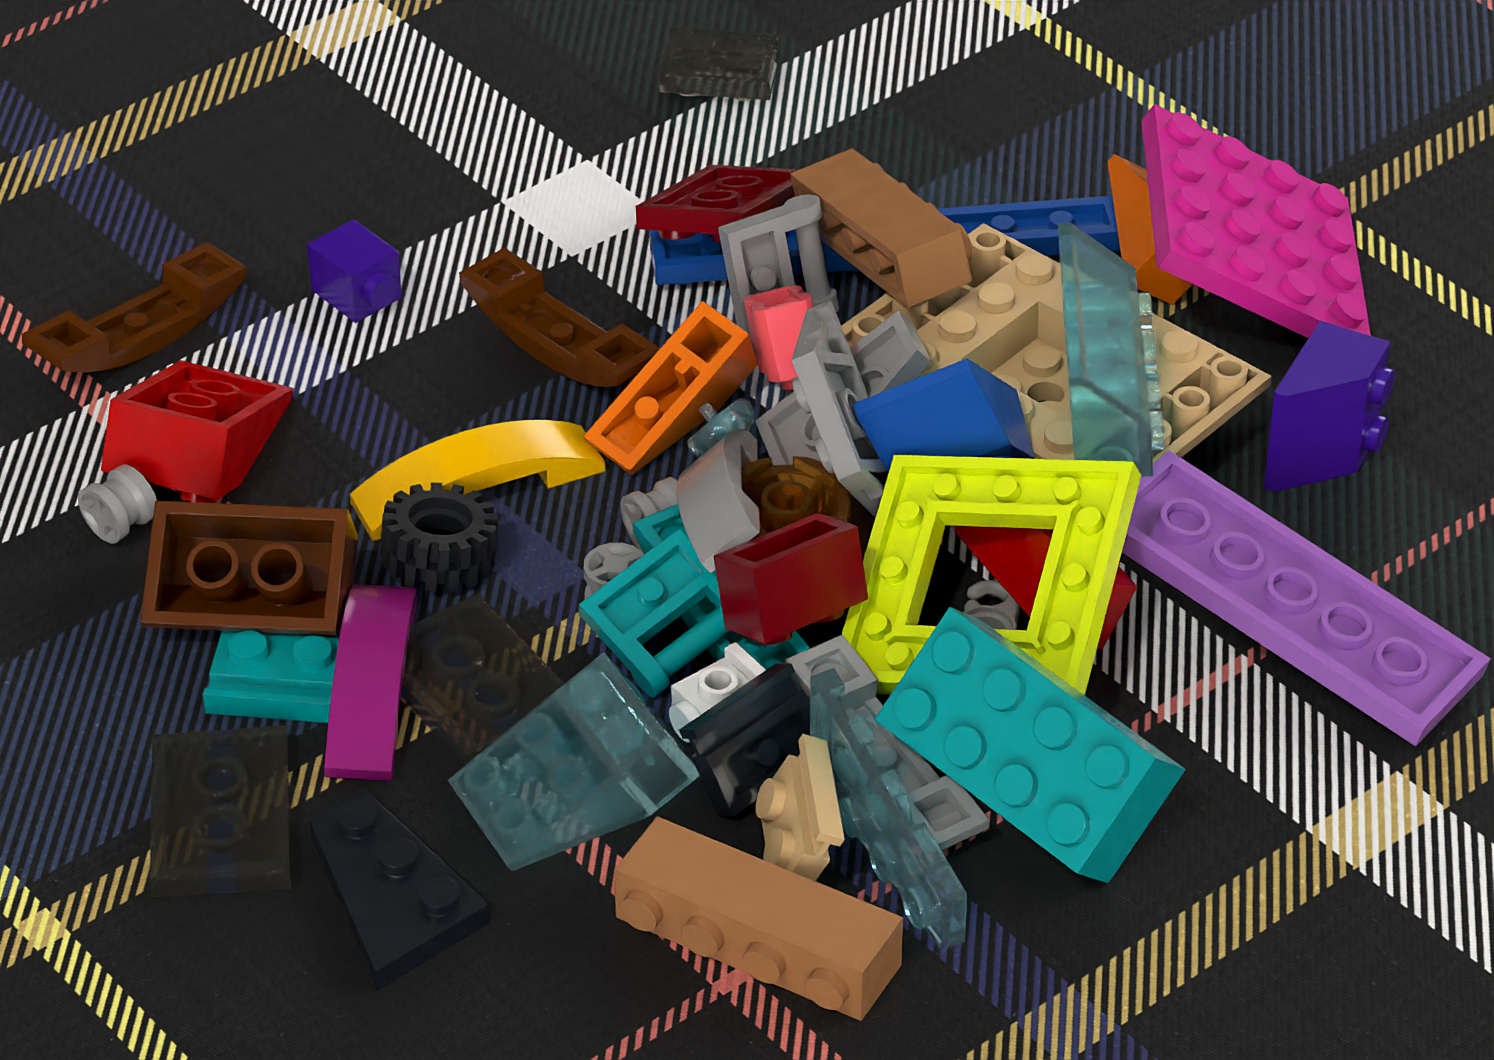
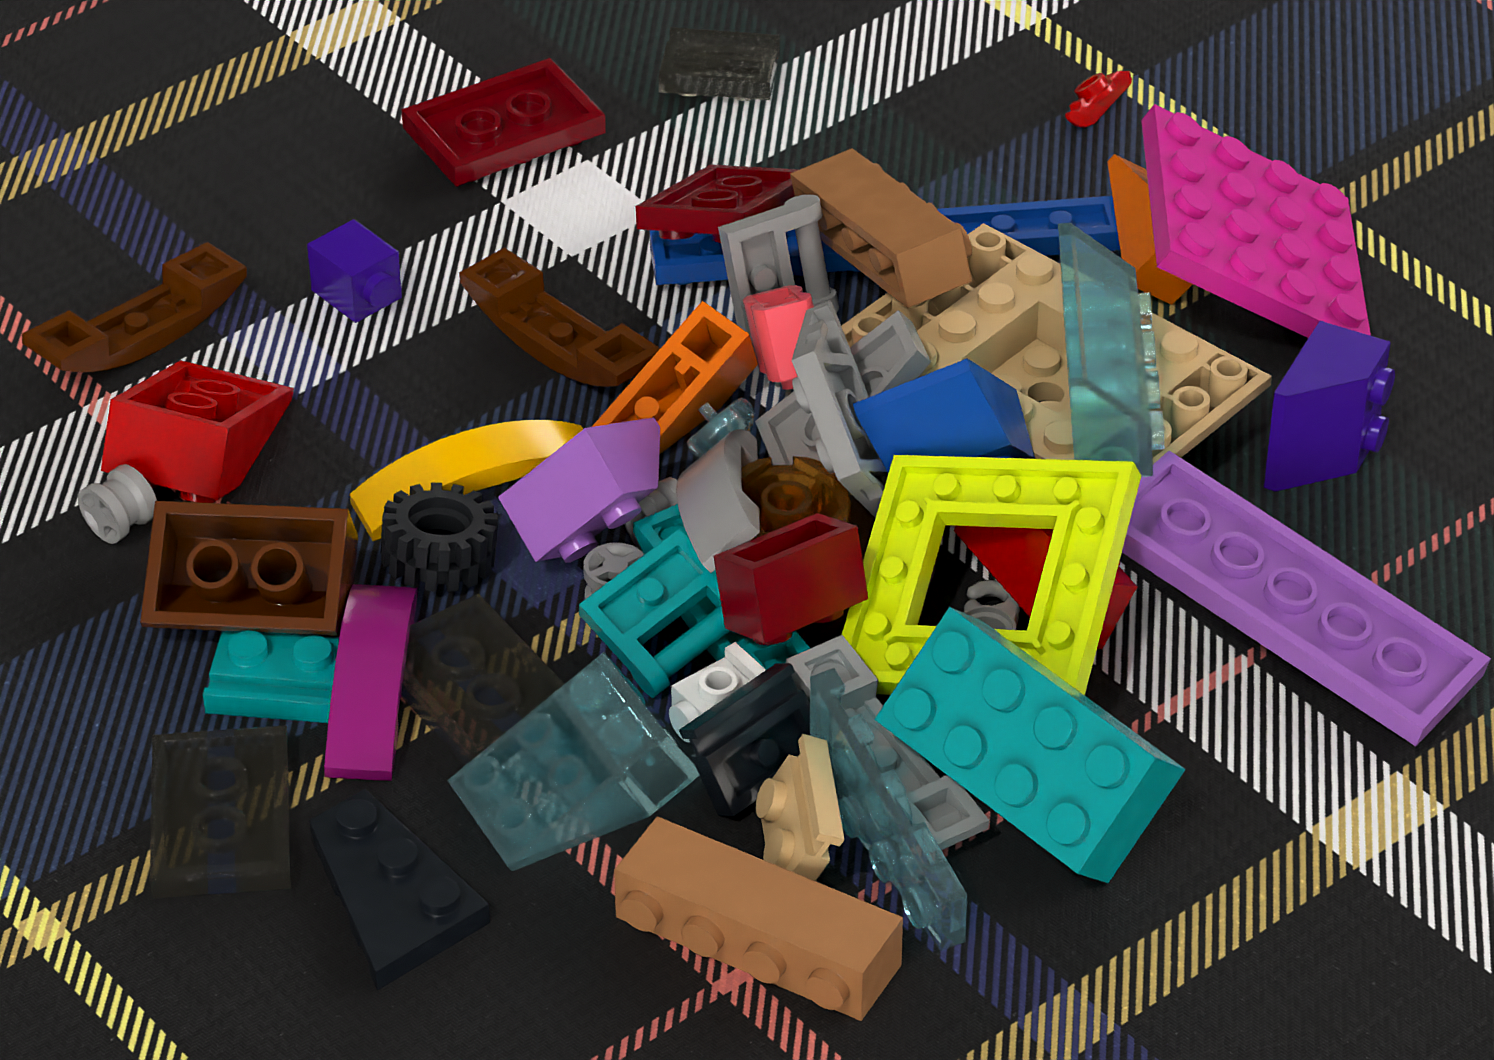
none -> dark red plate [401,58,606,186]
none -> medium lavender slope [498,417,660,563]
none -> red piece [1065,71,1132,128]

